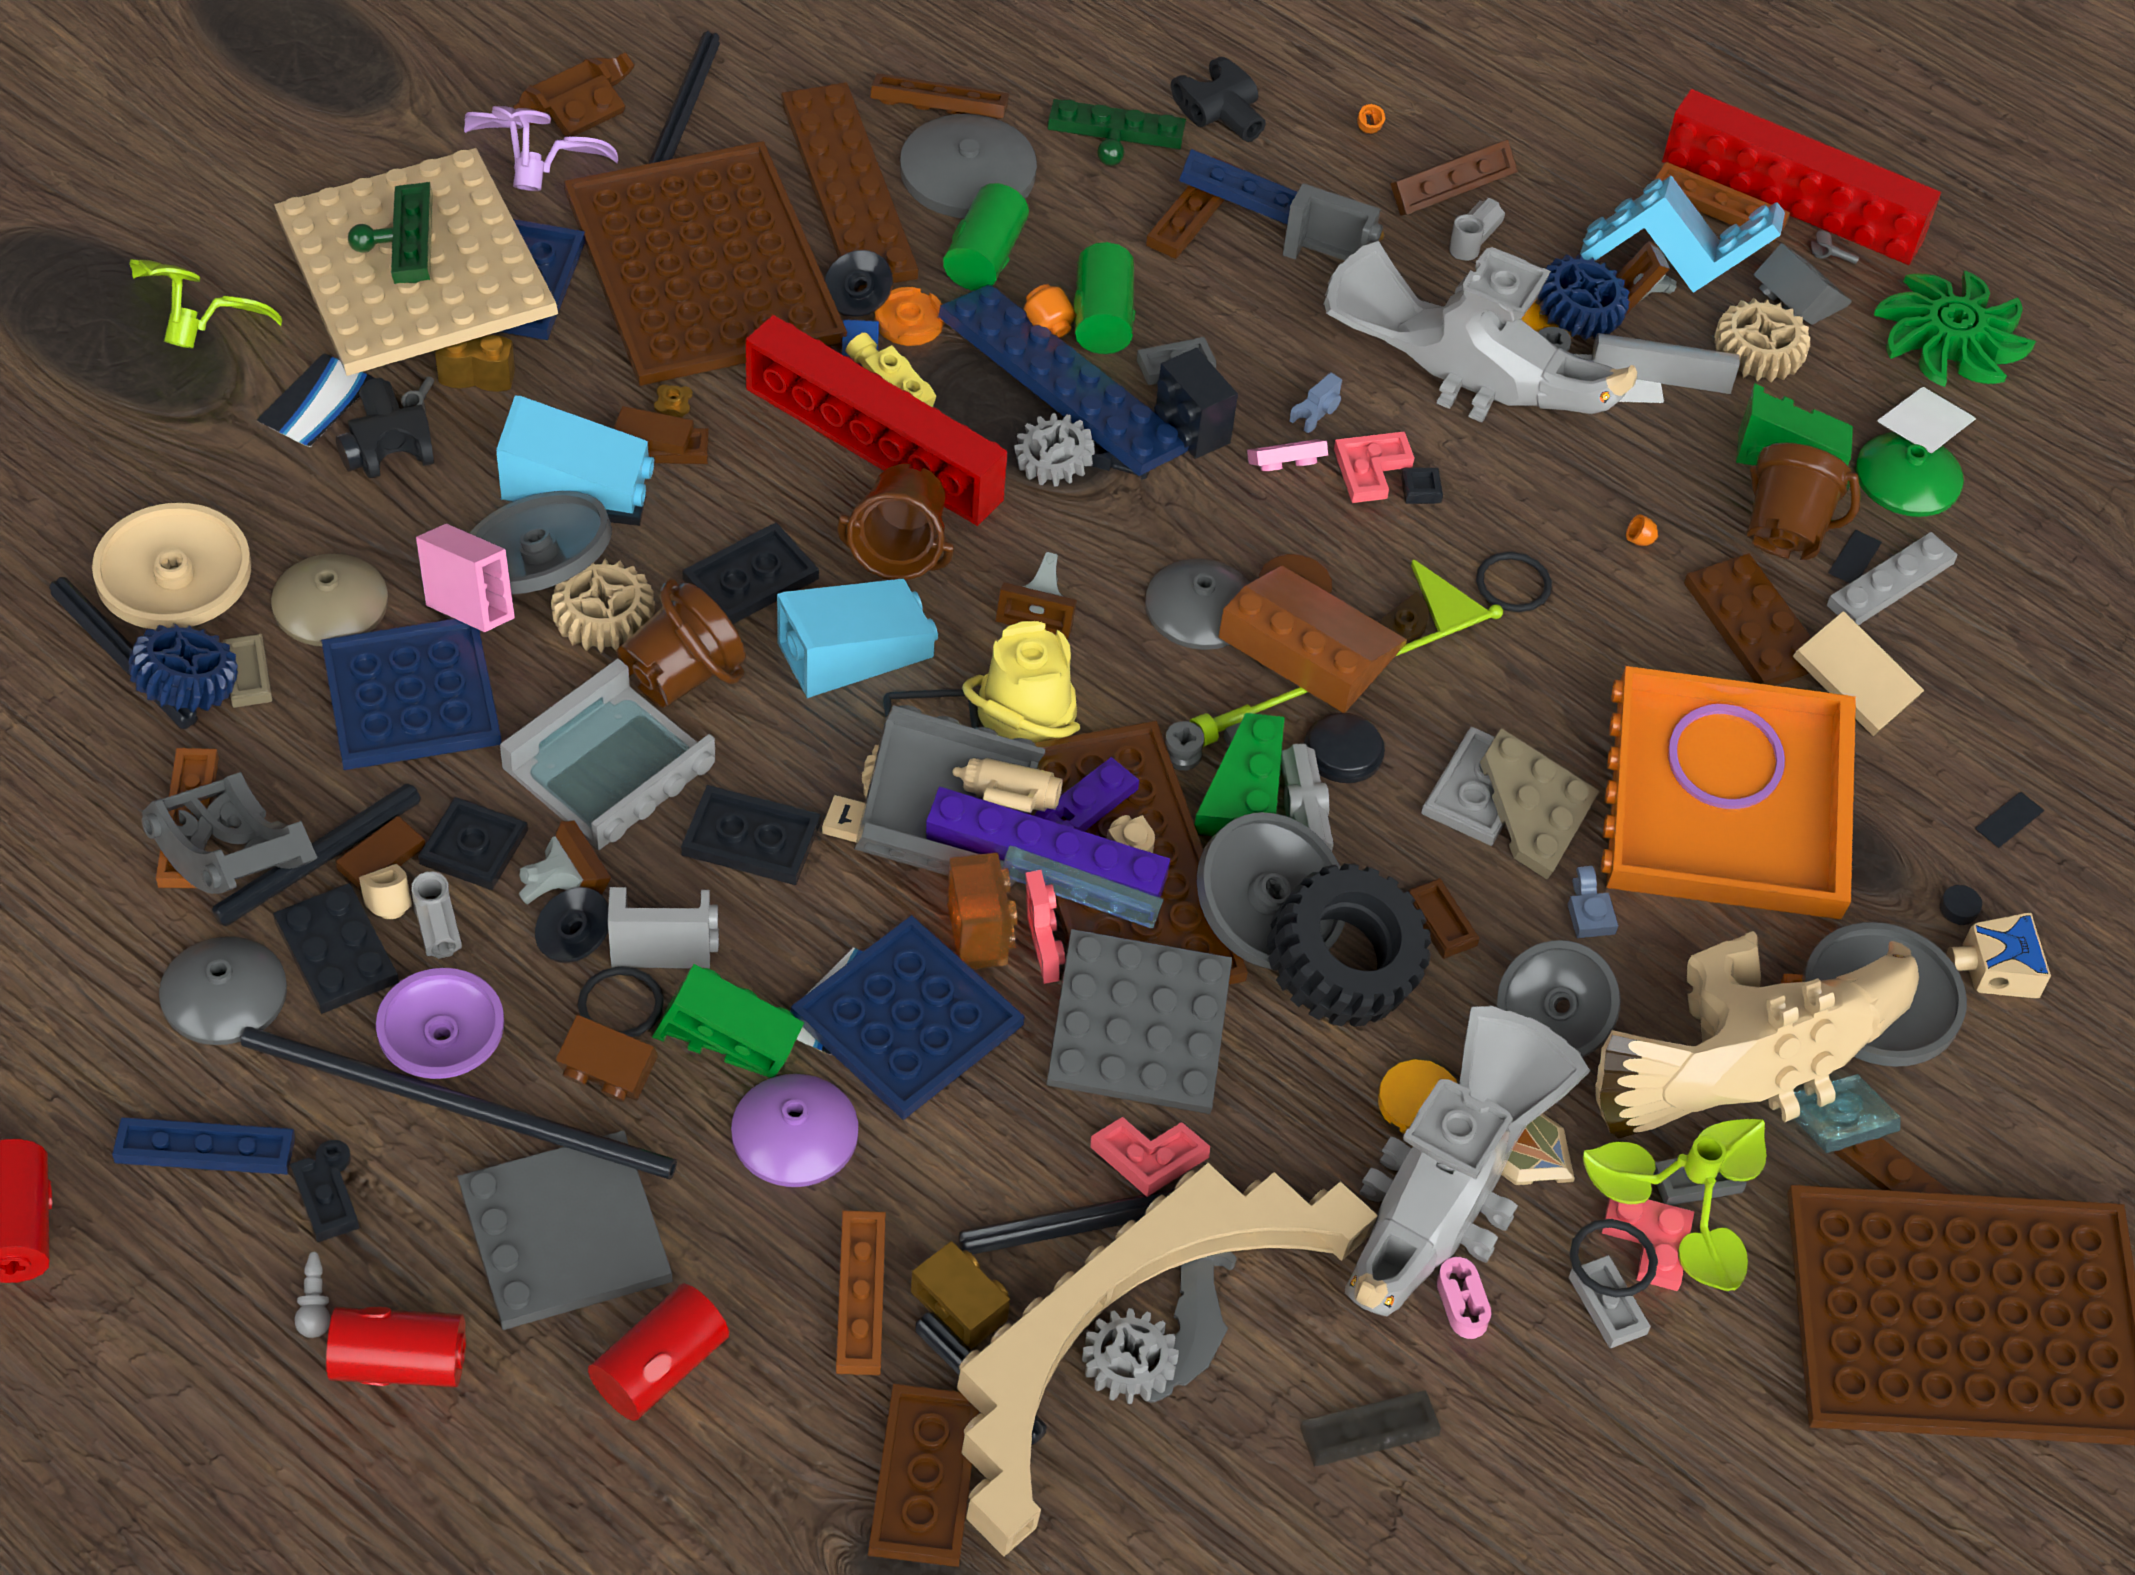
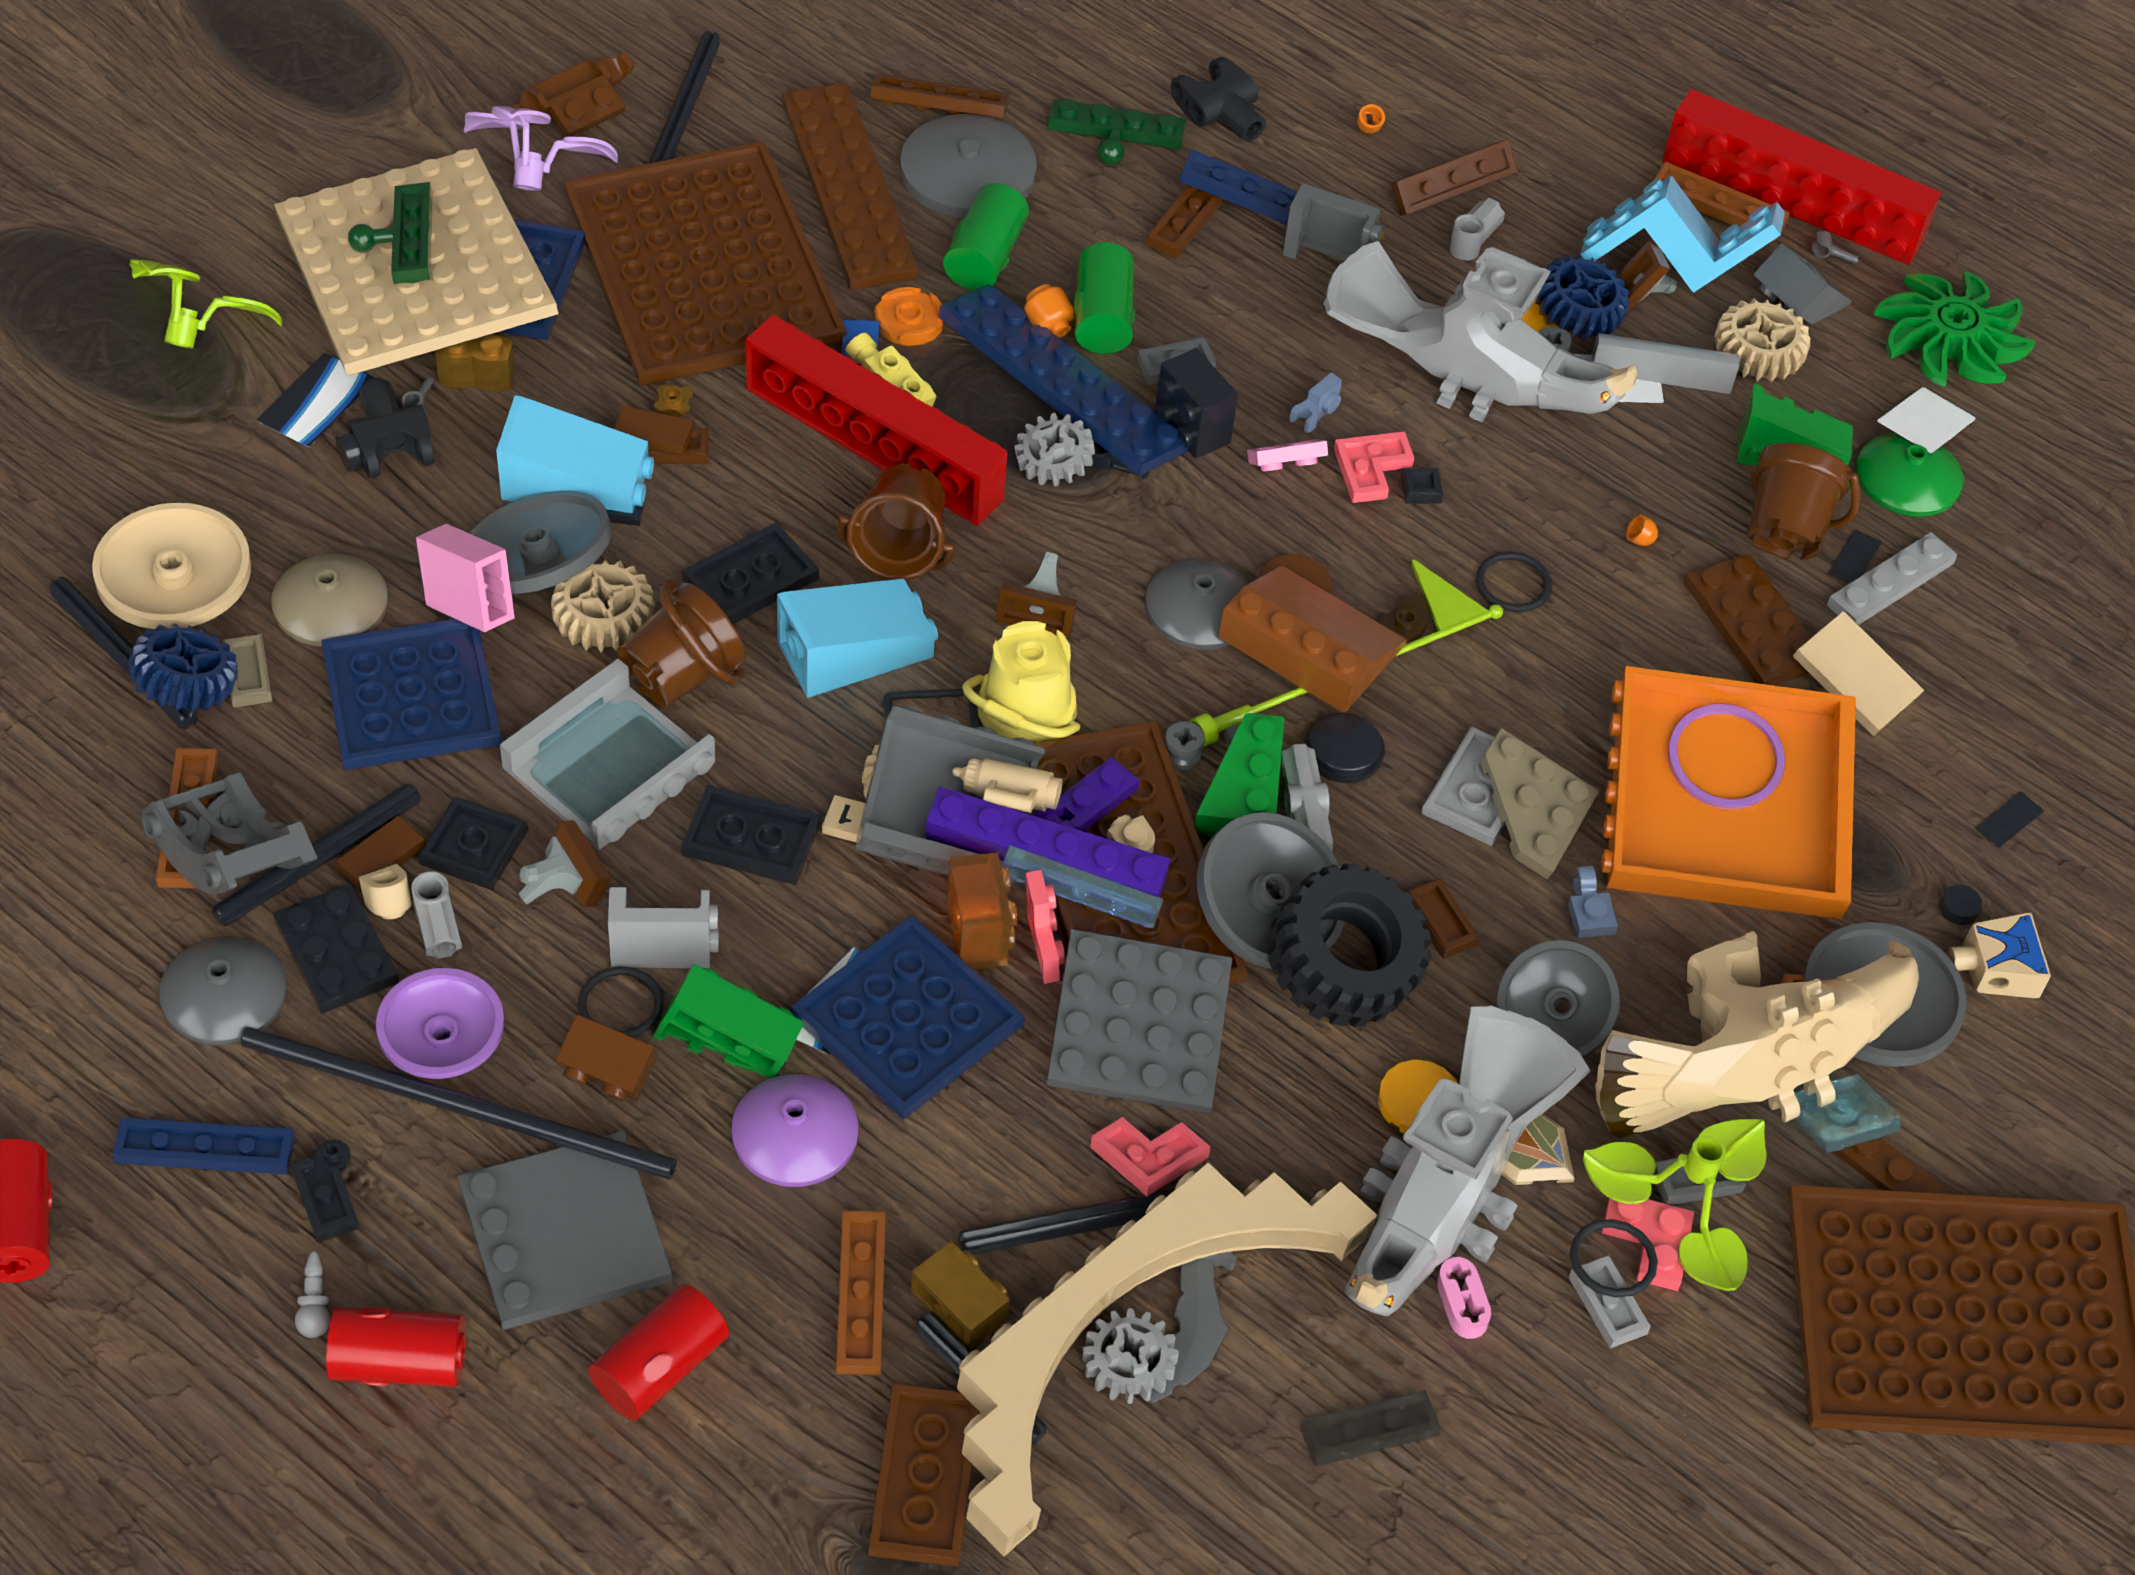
black dish [535,887,609,963] -> none
black dish [825,250,893,317] -> none

